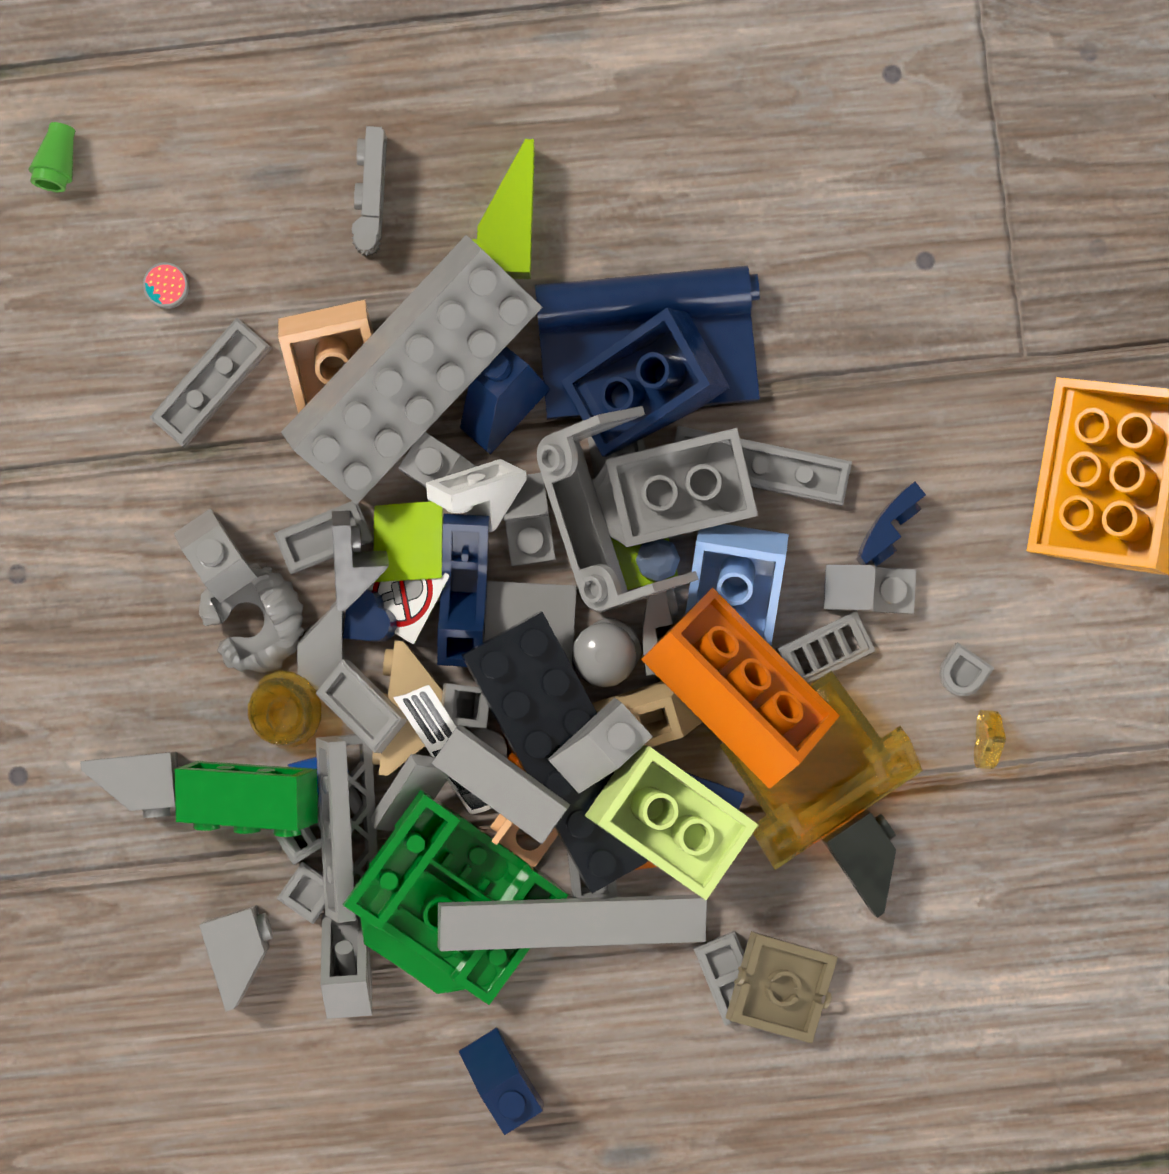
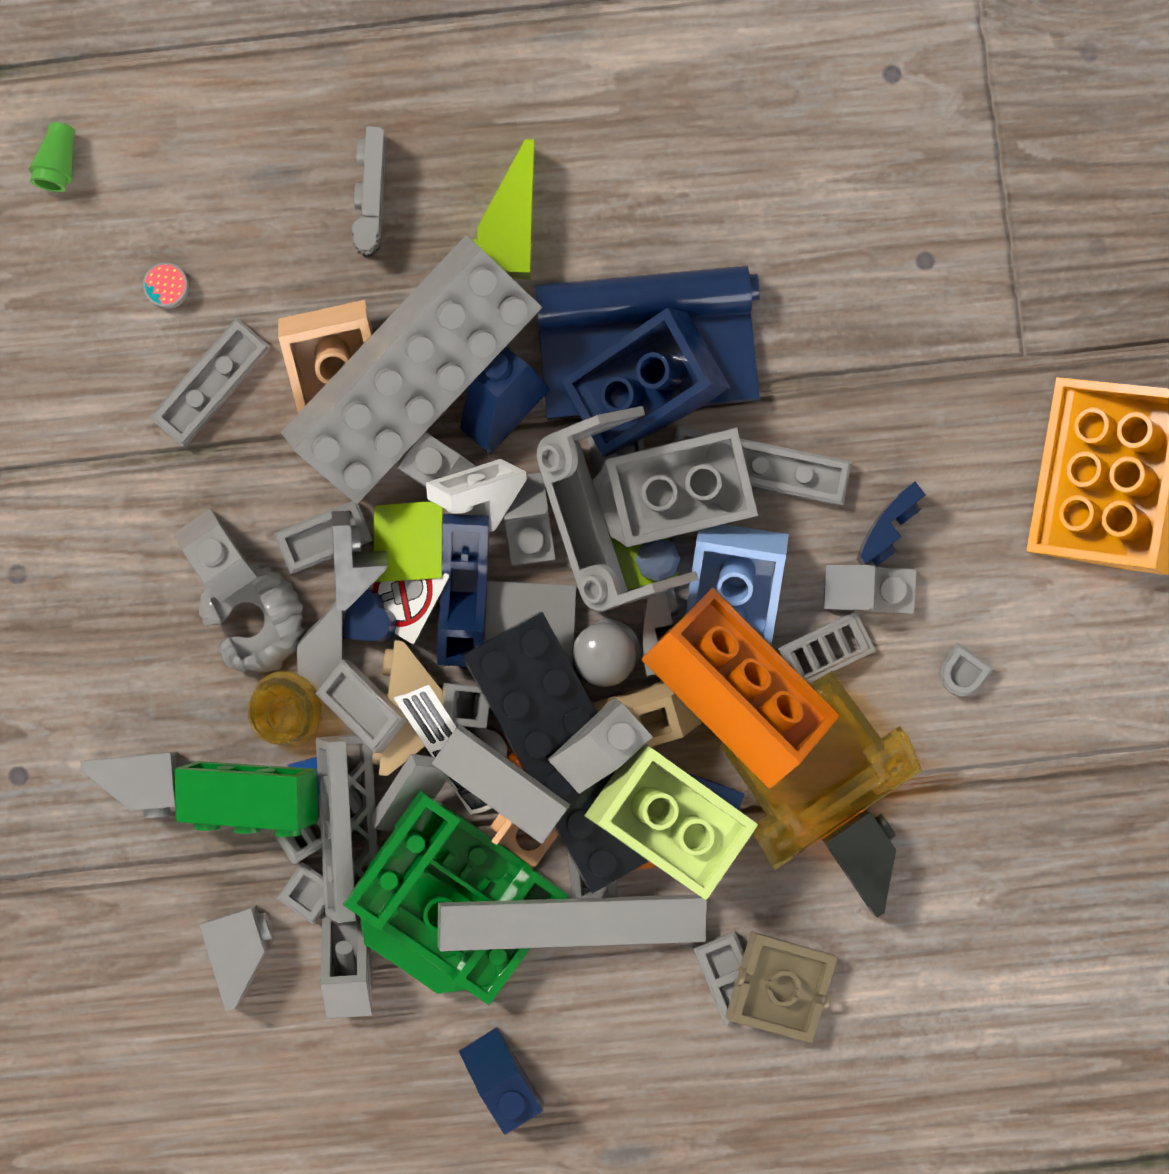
clear yellow tile [974,710,1006,769] -> none

